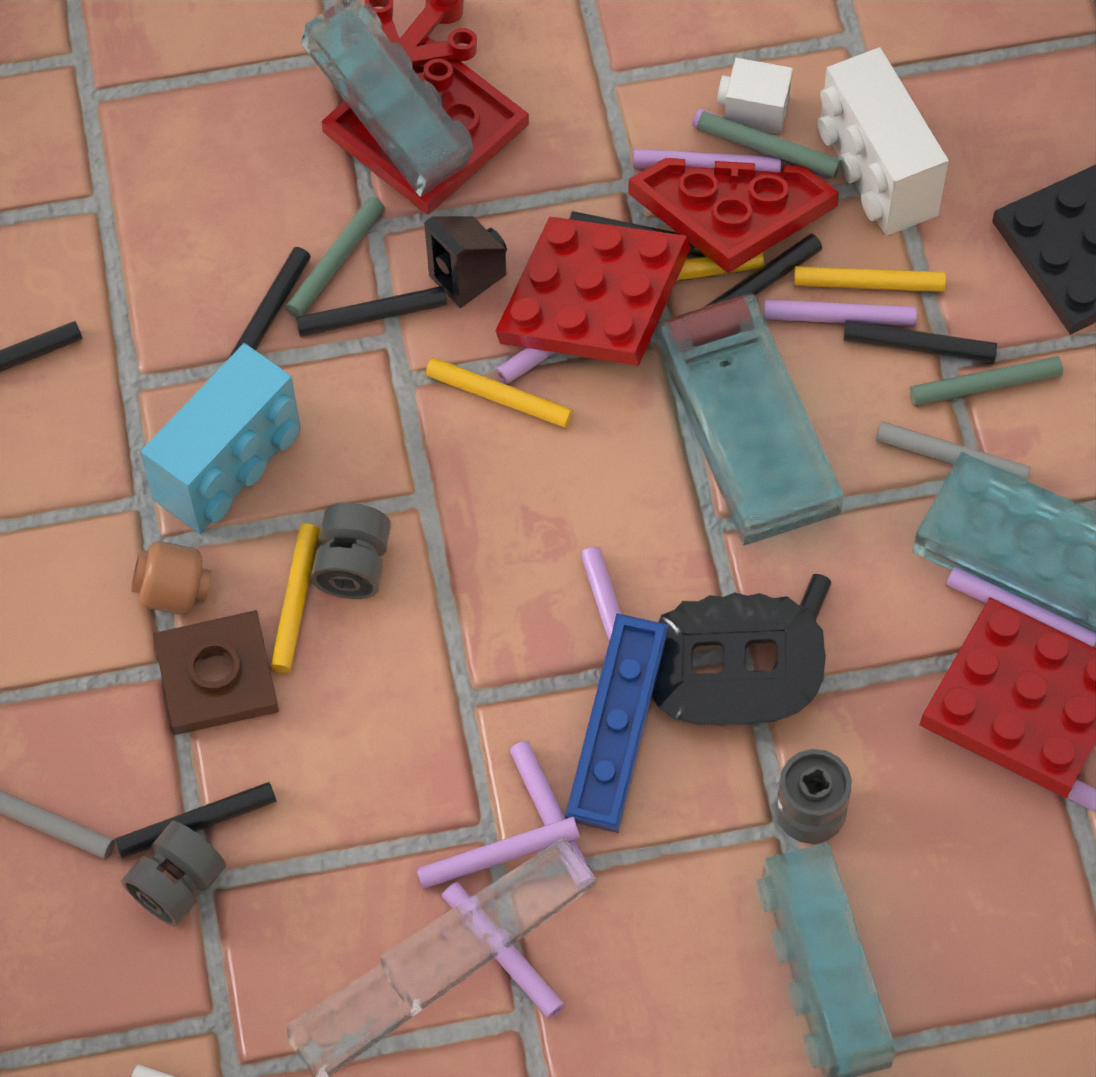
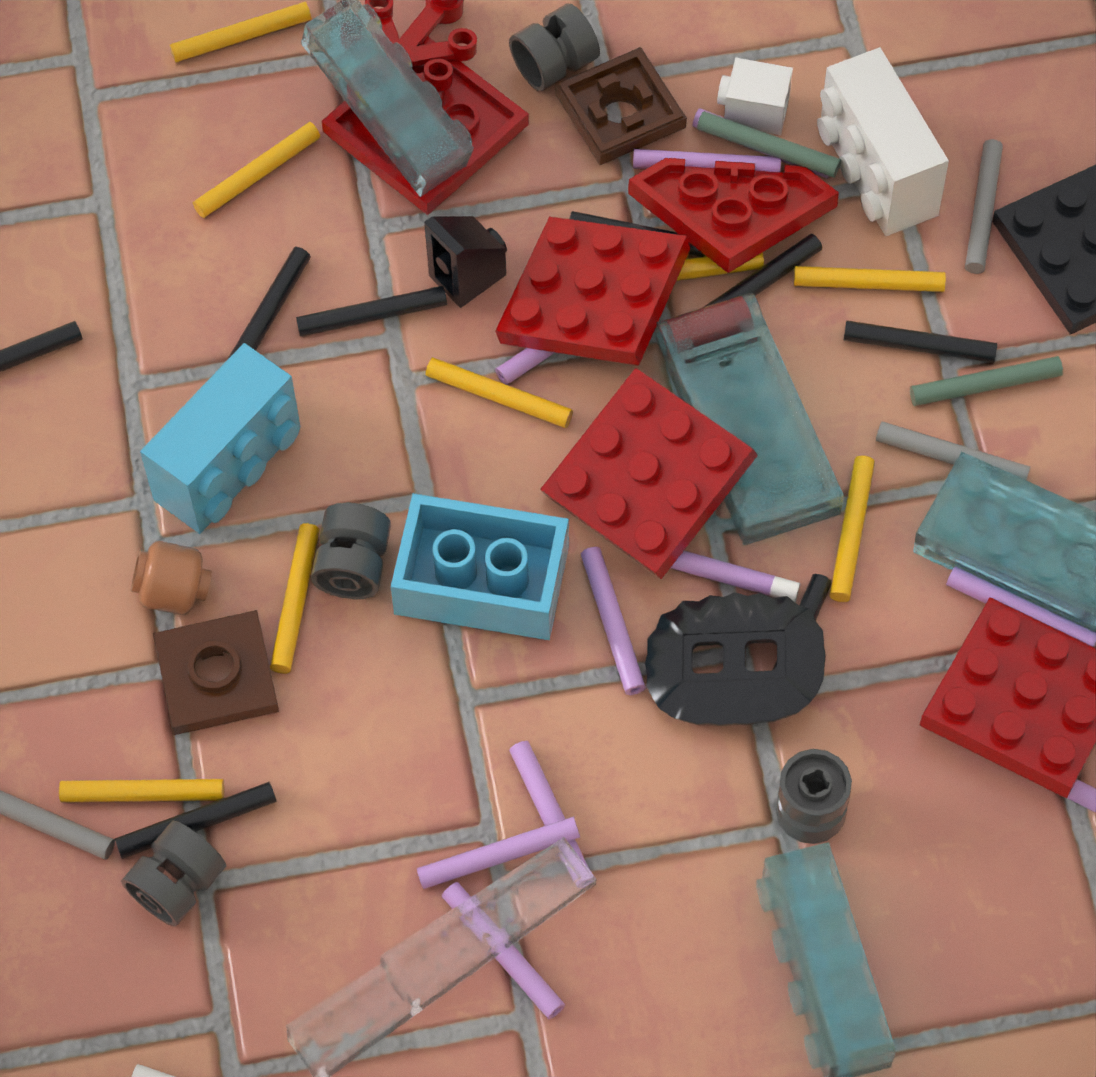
sand green bar [286,196,385,317] -> none
blue tile [565,613,669,833] -> none
lavender piece [764,299,917,327] -> none
none -> yellow bar [59,779,224,802]
none -> yellow bar [169,1,312,63]
none -> yellow bar [192,122,321,218]
none -> medium azure brick [390,493,569,641]
none -> dark grey wheel [509,3,600,91]
none -> red plate [540,368,758,579]
none -> reddish brown piece [555,47,687,165]
none -> lavender bar [671,551,801,602]
none -> yellow bar [829,455,875,602]
none -> light grey bar [965,139,1003,274]

